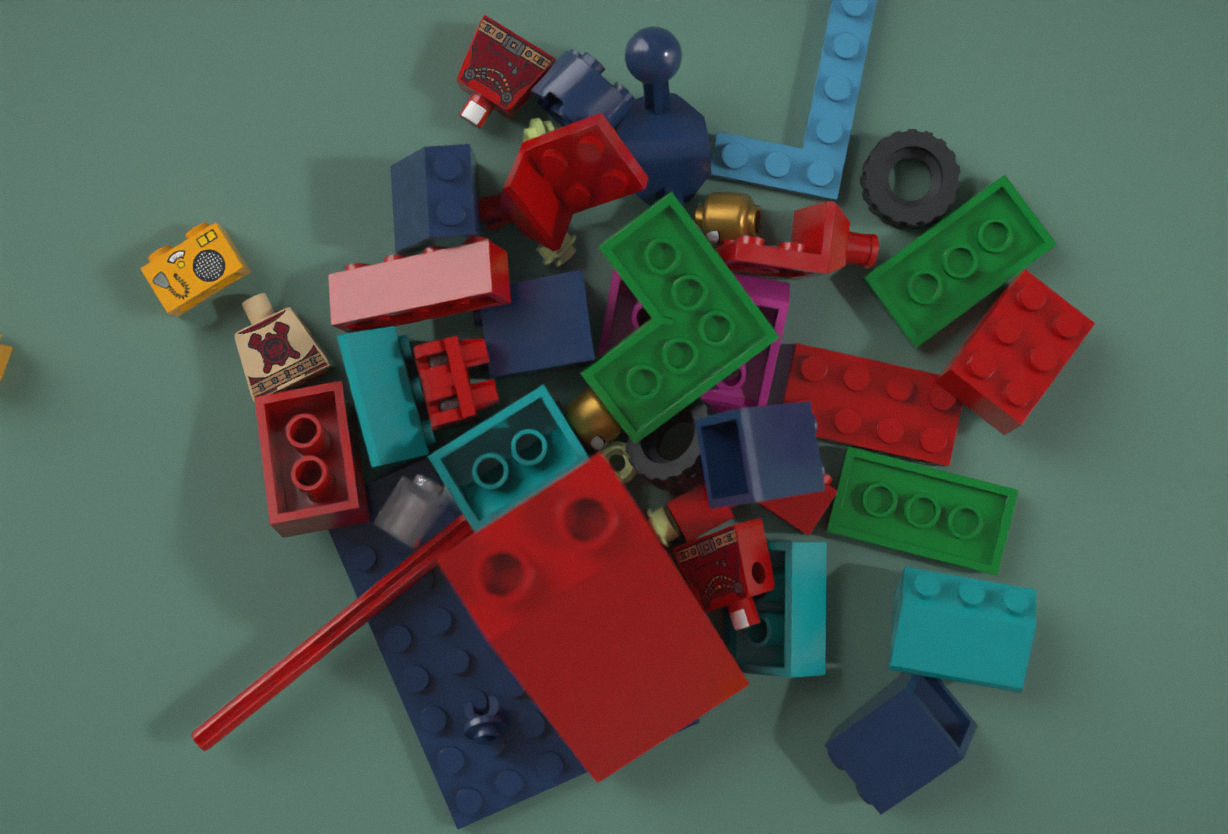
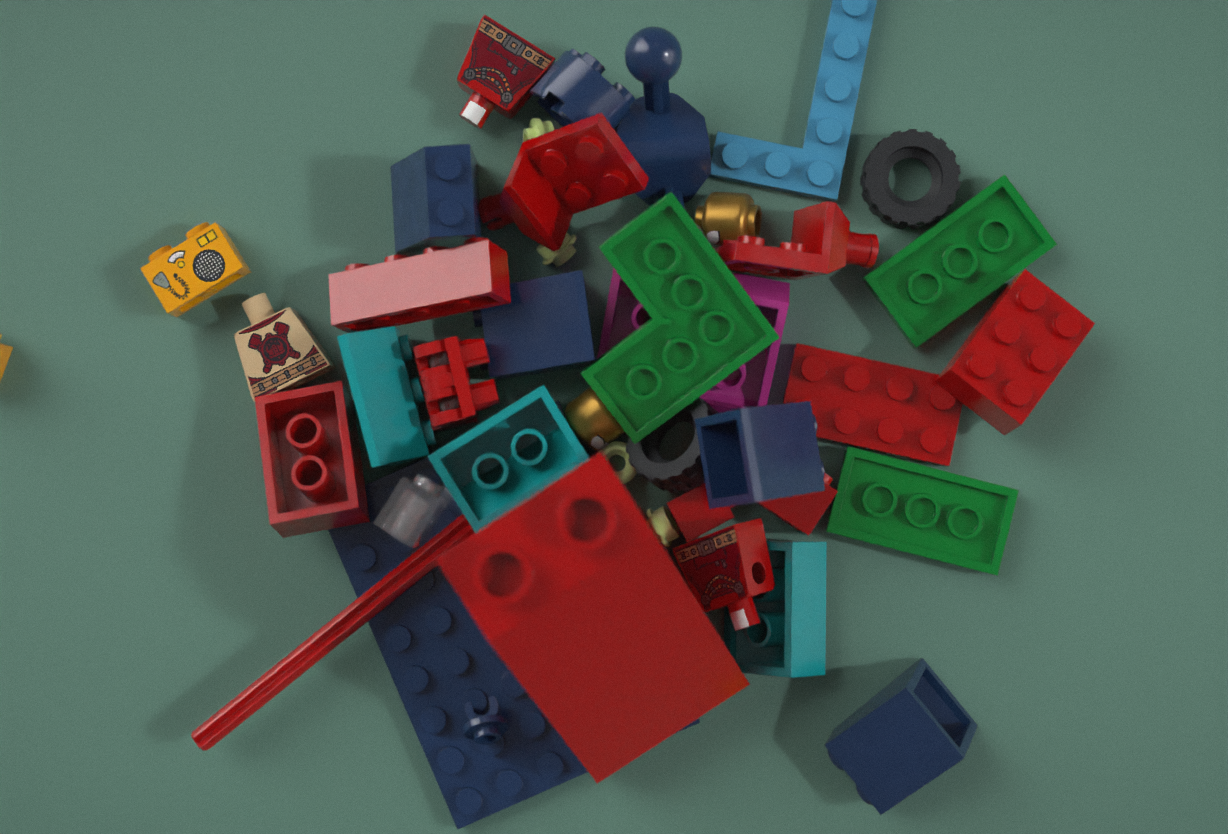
teal slope [888,567,1037,693] -> none

